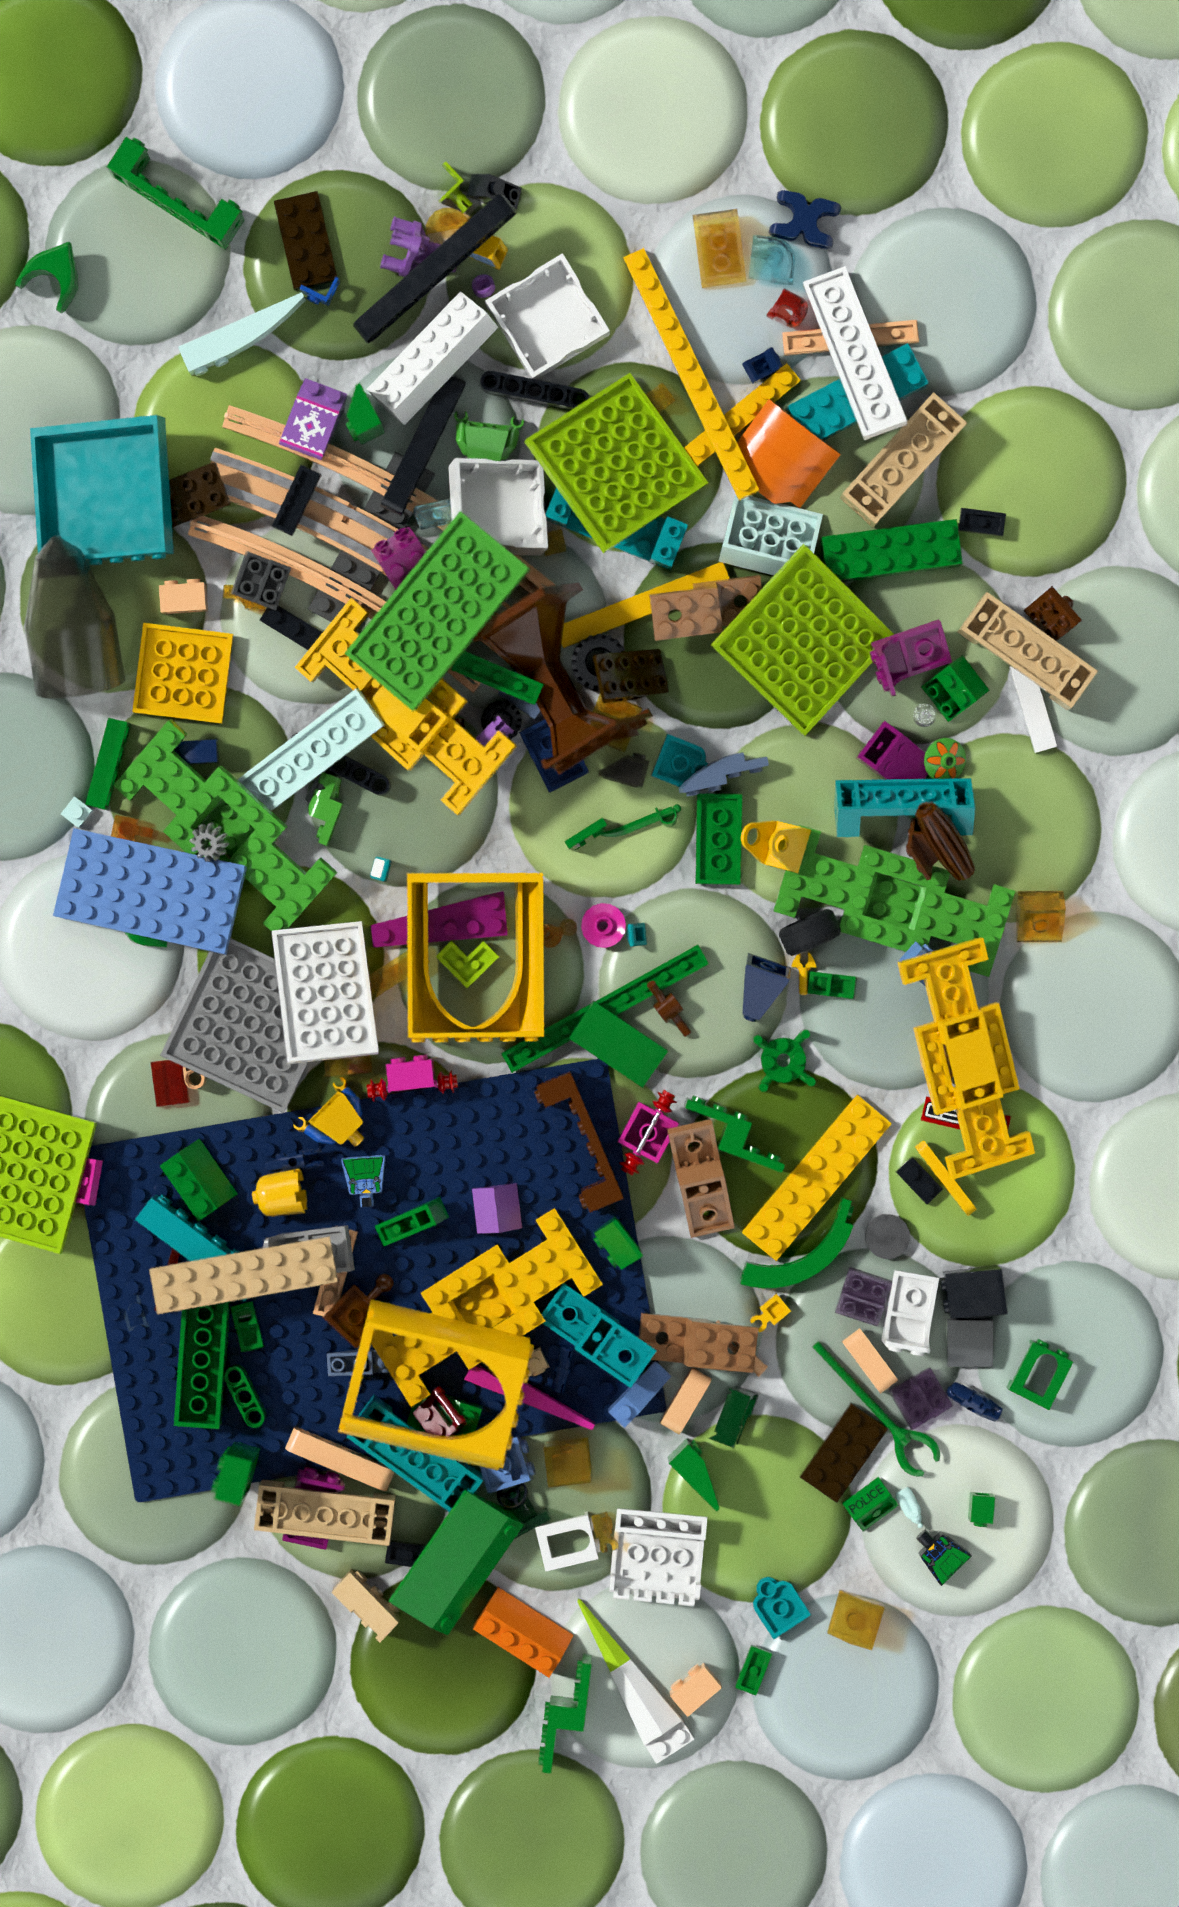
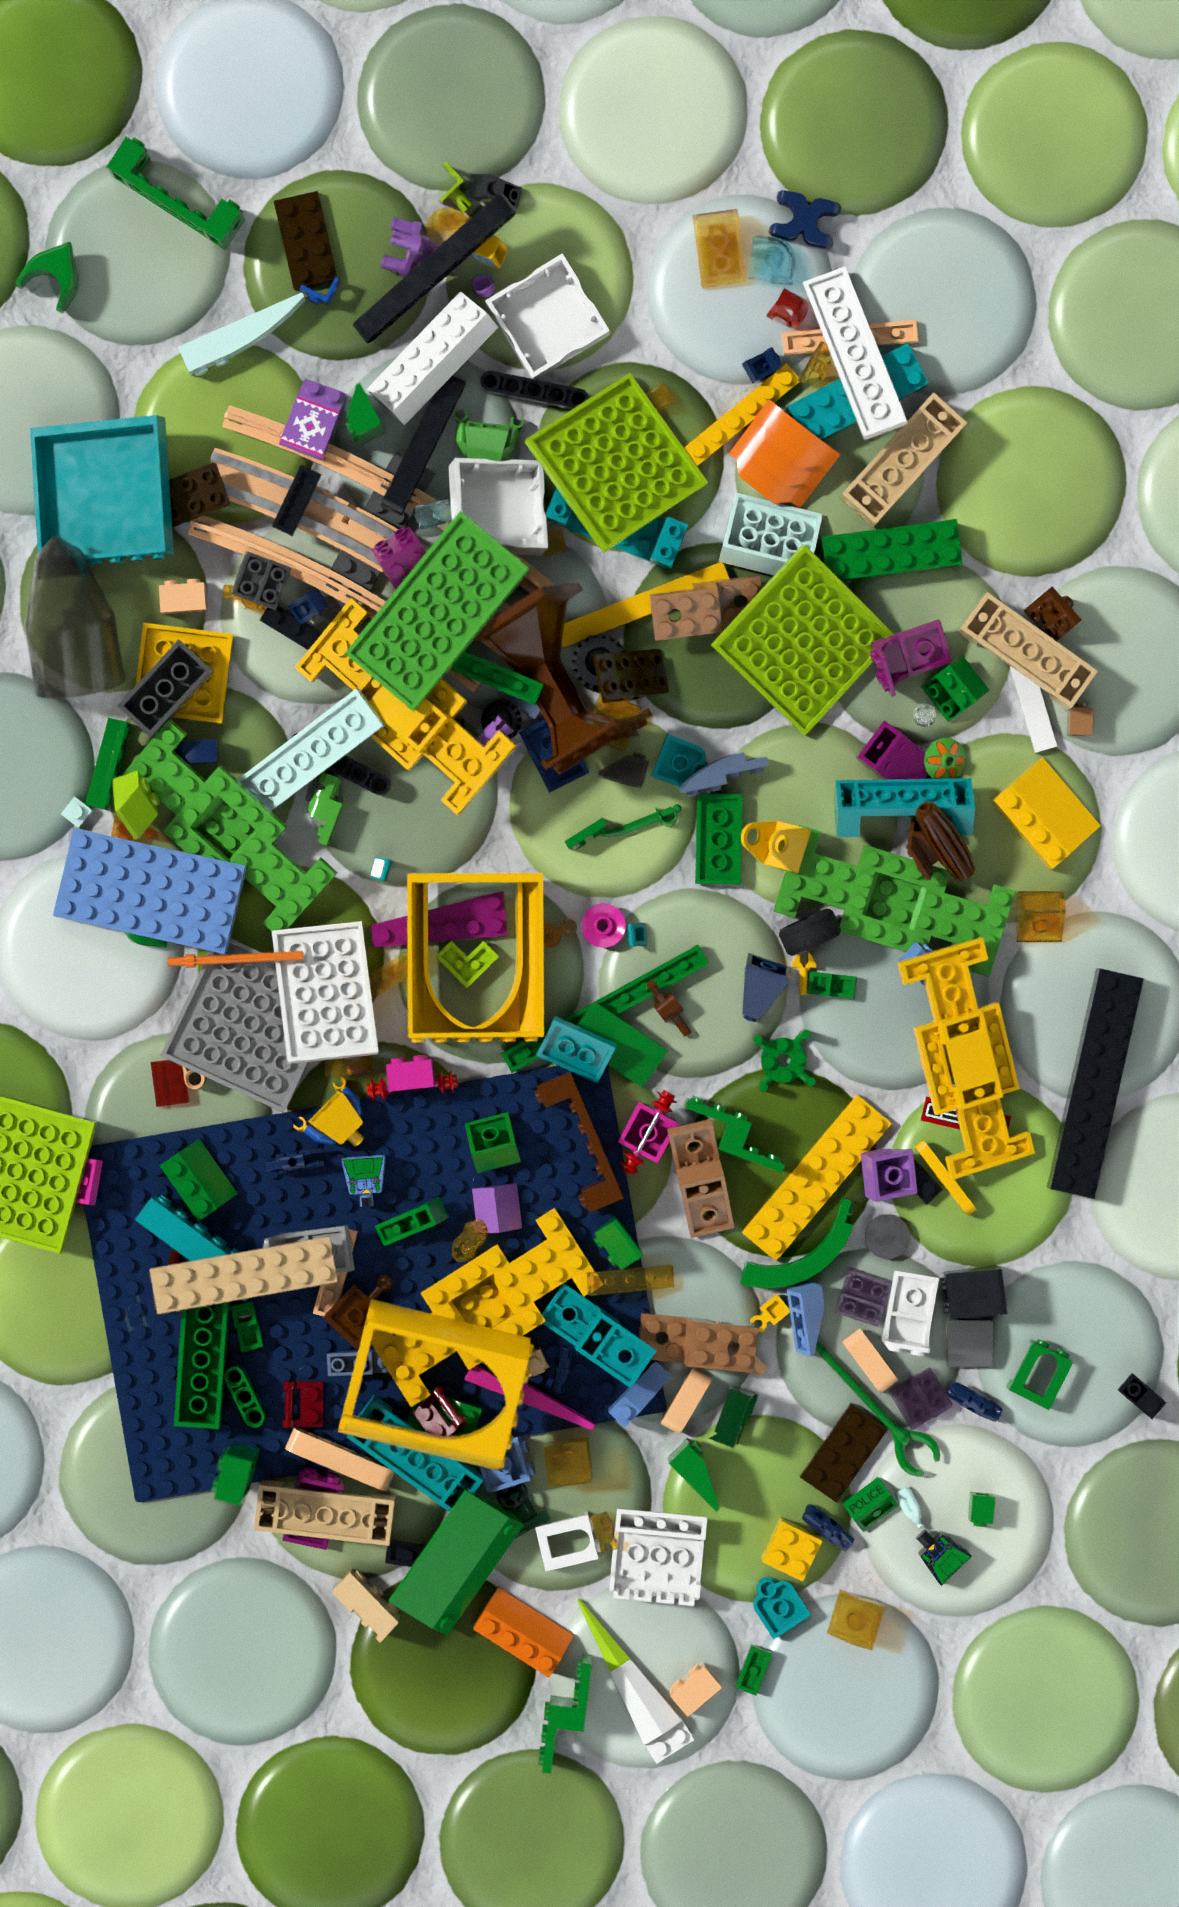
light grey gear [189,823,229,862] -> none
yellow cylinder [252,1168,307,1217] -> none
yellow plate [623,248,759,501] -> none
black plate [958,508,1006,537] -> none
none -> lime slope [113,770,160,840]
none -> dark grey brick [117,639,215,738]
none -> orange bar [167,951,304,968]
none -> dark red plate [282,1381,324,1428]
none -> dark blue slope [288,588,328,625]
none -> clear yellow piece [452,1219,488,1262]
none -> green slope [465,1112,521,1173]
none -> teal plate [536,1016,617,1083]
none -> clear yellow tile [587,1265,674,1296]
none -> yellow brick [761,1517,822,1582]
none -> medium blue slope [787,1280,825,1357]
none -> clear yellow plate [798,341,832,384]
none -> dark blue hinge [802,1504,855,1551]
none -> medium lavender slope [861,1149,917,1202]
none -> yellow slope [991,757,1101,869]
none -> black brick [1047,968,1144,1199]
none -> medium nougat brick [1067,703,1093,736]
none -> black slope [1117,1373,1167,1419]

